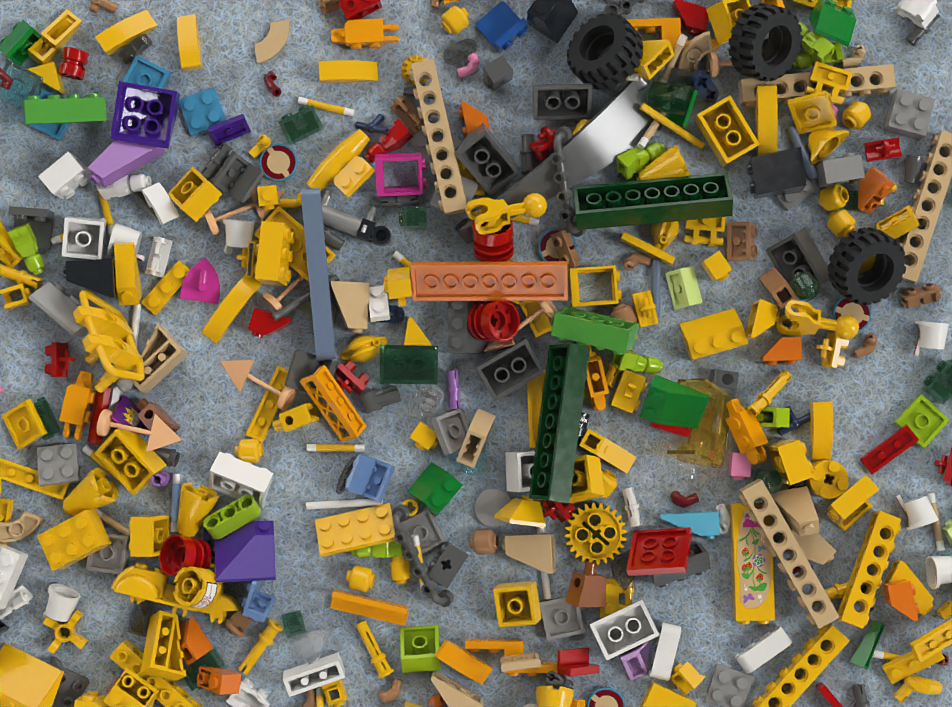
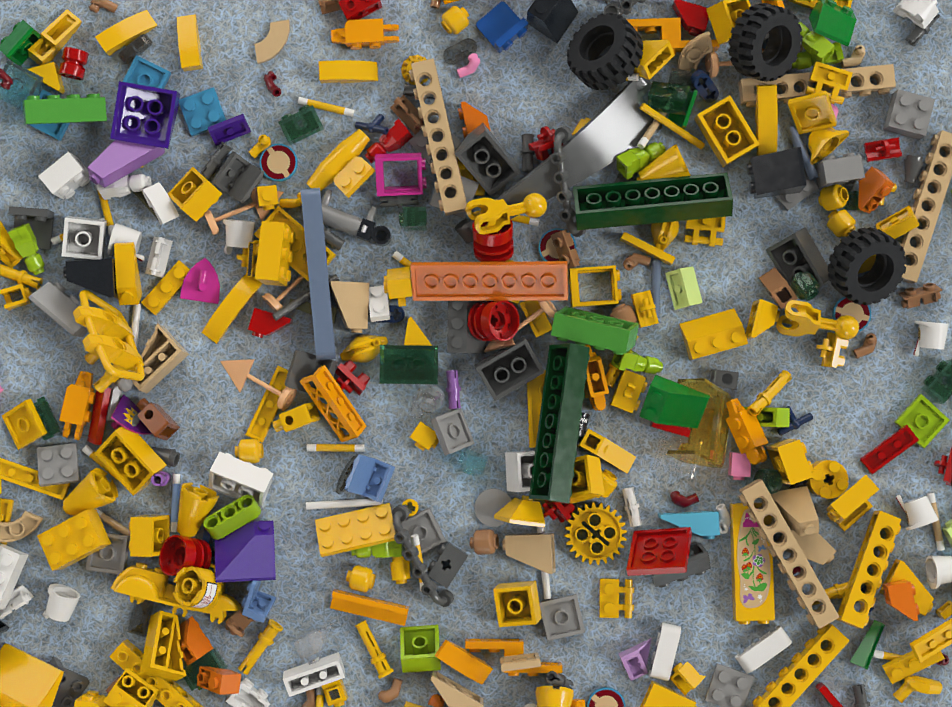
yellow pin [43,609,88,654] -> none
red hips [45,342,76,377] -> none
light nougat piece [97,409,182,452] -> none
clear green slope [282,610,307,637] -> none
dark grey piece [360,386,401,414] -> none
green slope [407,462,463,516] -> none
tan slope [456,409,496,468] -> none
dark grey brick [482,55,513,91] -> none
dark grey slope [532,83,592,120] -> none
red panel [557,647,600,677] -> none
dark orange torso [566,562,606,607] -> none
white slope [589,600,660,661] -> none
clear smoke slope [610,549,635,590] -> none
tan bar [656,34,688,89] -> none
yellow brick [701,251,732,282] -> none
medium nougat bracket [727,221,758,261] -> none
orange slope [760,337,802,365] -> none
yellow slope [809,401,833,460] -> none
yellow head [842,101,871,130] -> none

